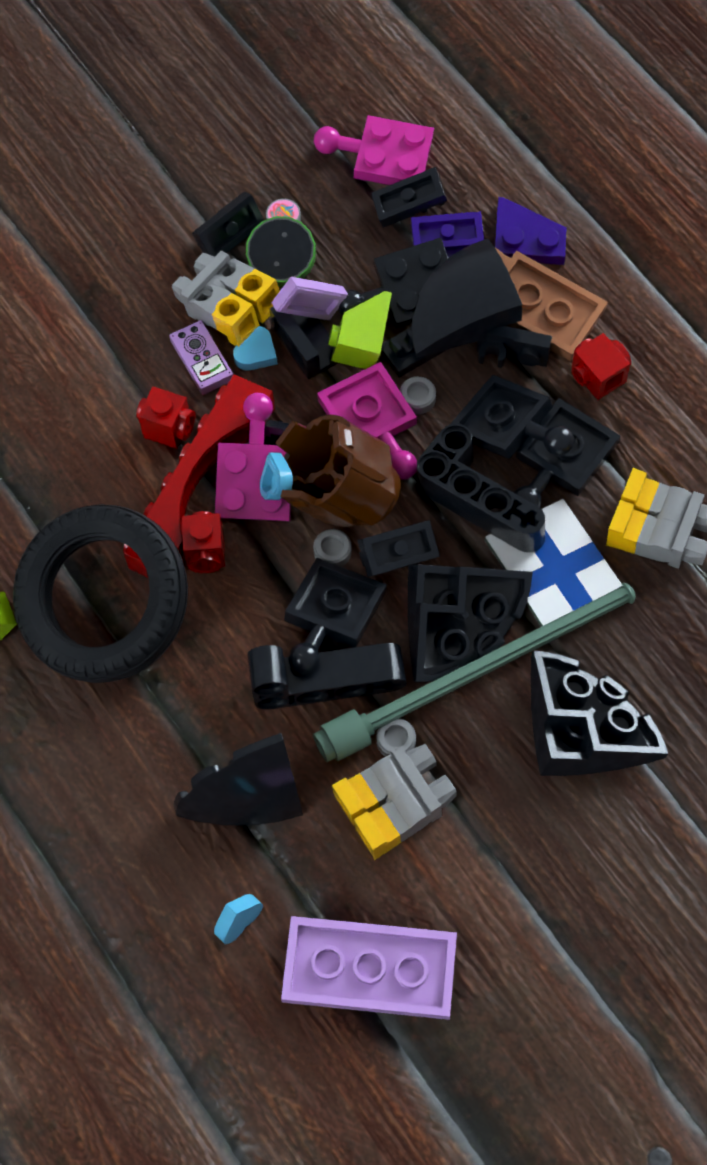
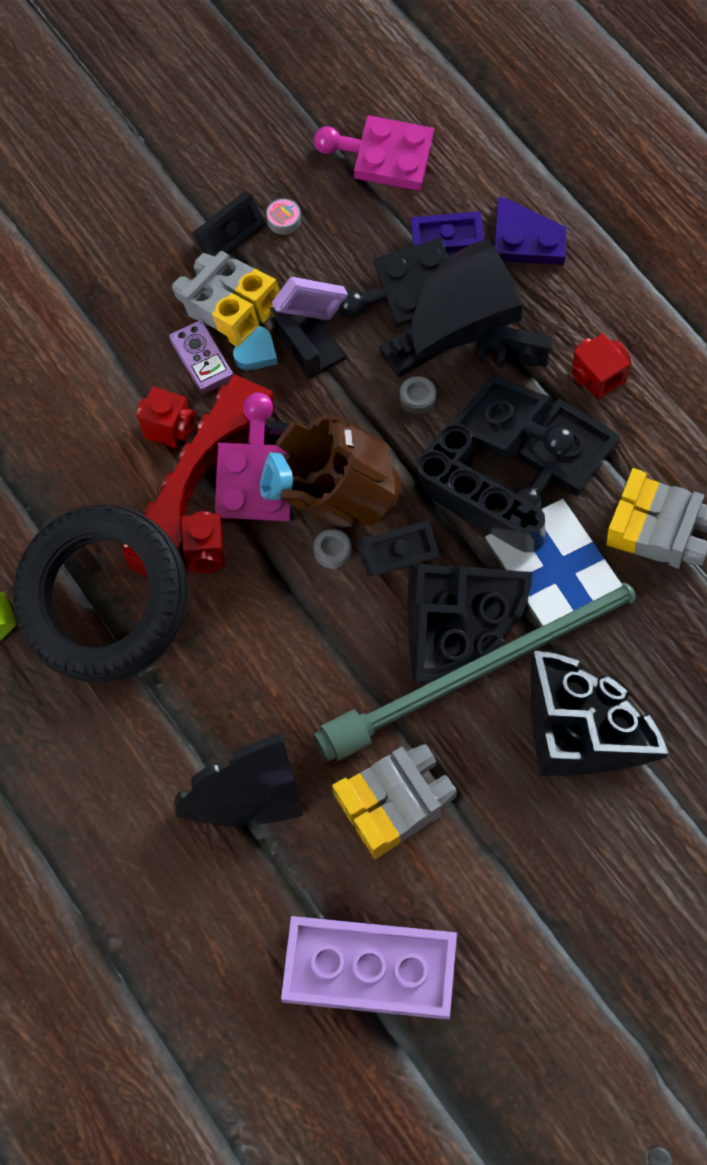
medium azure tile [214,894,263,944] -> none
black tile [246,216,316,286] -> none
black beam [247,643,407,710] -> none
black plate [284,558,387,674] -> none
dark pink plate [317,362,417,480] -> none
lime slope [328,291,392,369] -> none
black plate [371,167,448,228] -> none
light grey tile [376,718,416,757] -> none
nougat tile [495,248,608,362] -> none

